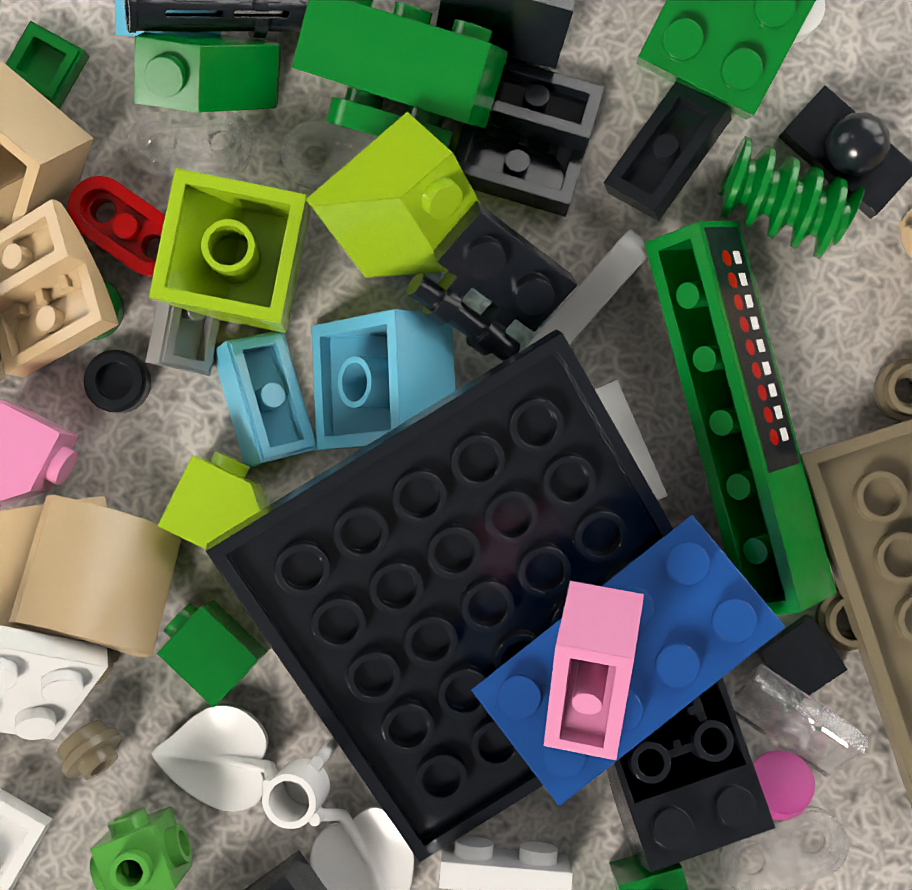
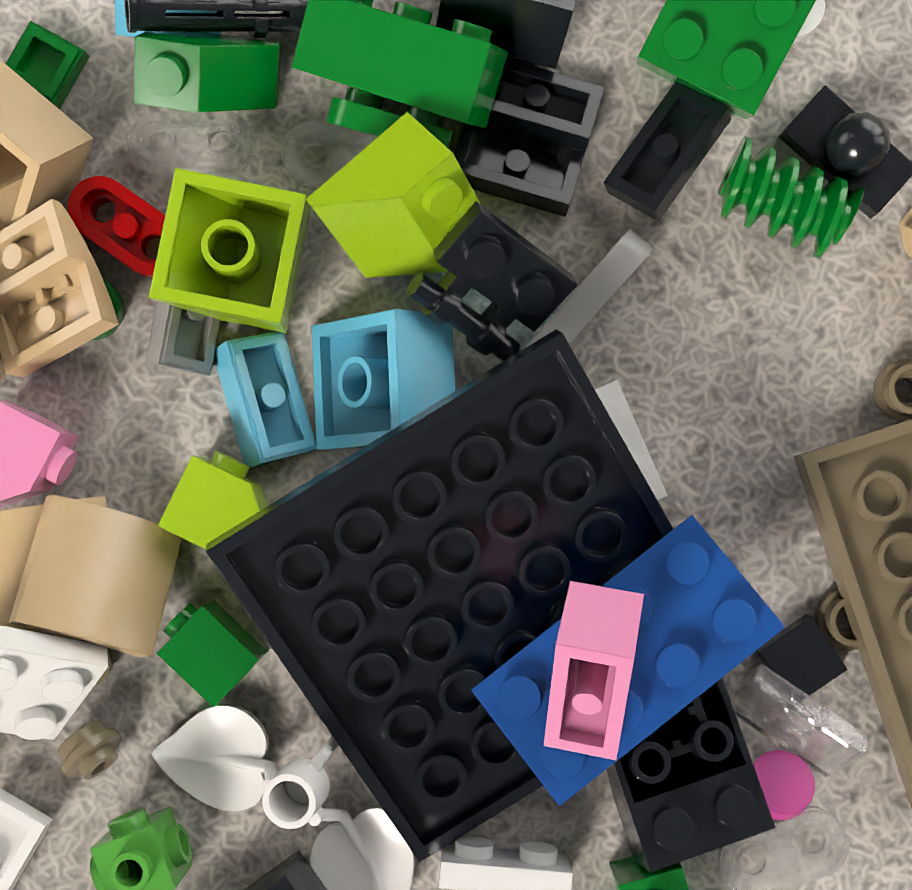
black tile [84,350,151,413] -> none
green brick [644,221,837,615] -> none

